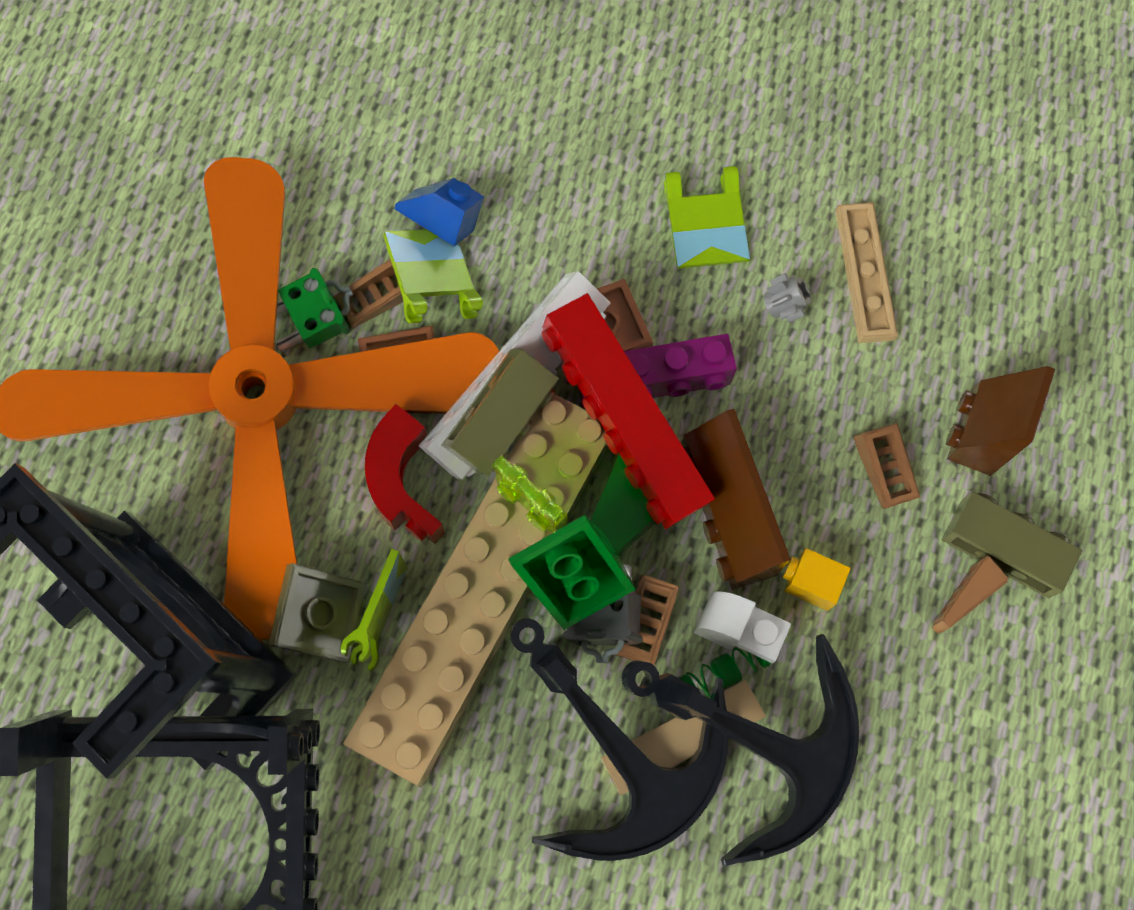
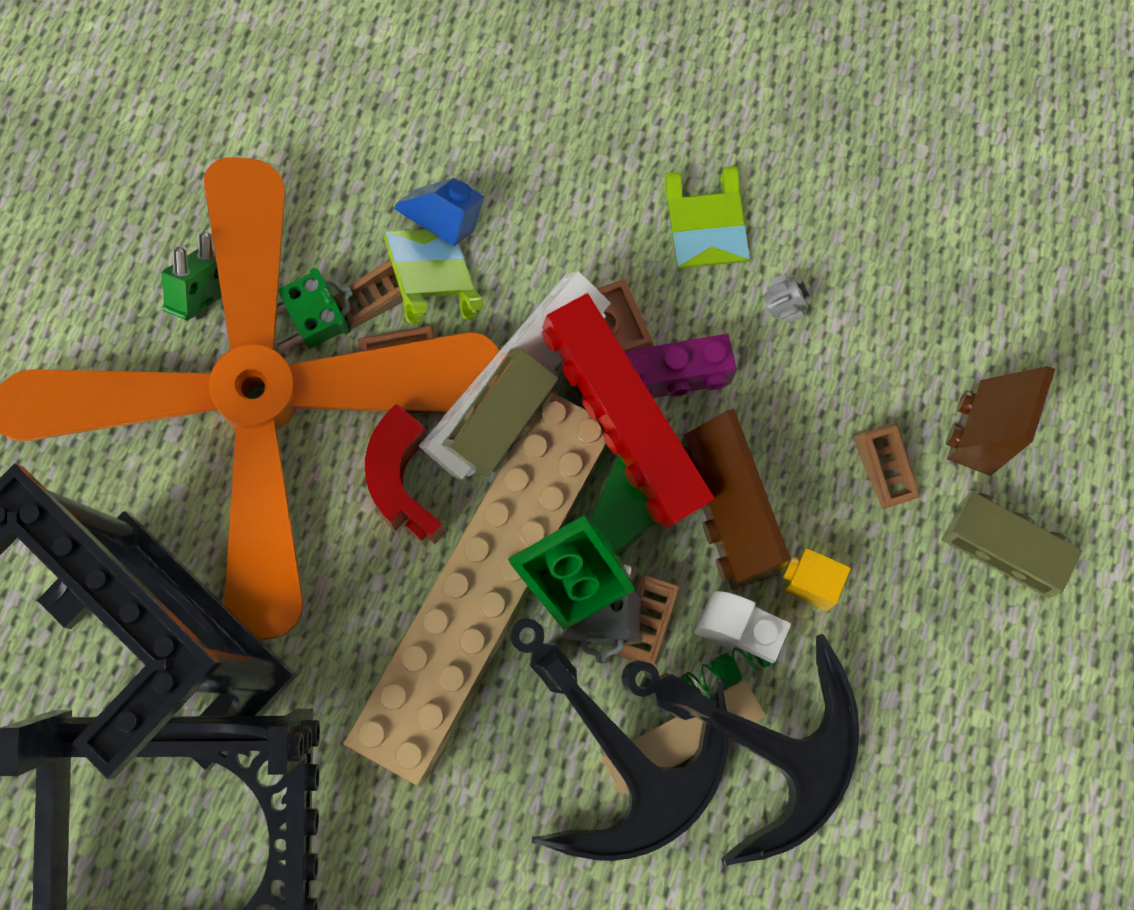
olive tile [269,563,366,663] -> none
lime flag [341,548,408,671] -> none
clear neon green plate [491,455,567,533] -> none
tan tile [835,202,898,343] -> none
medium nougat slope [932,556,1009,633] -> none
none -> green piece [161,230,222,321]

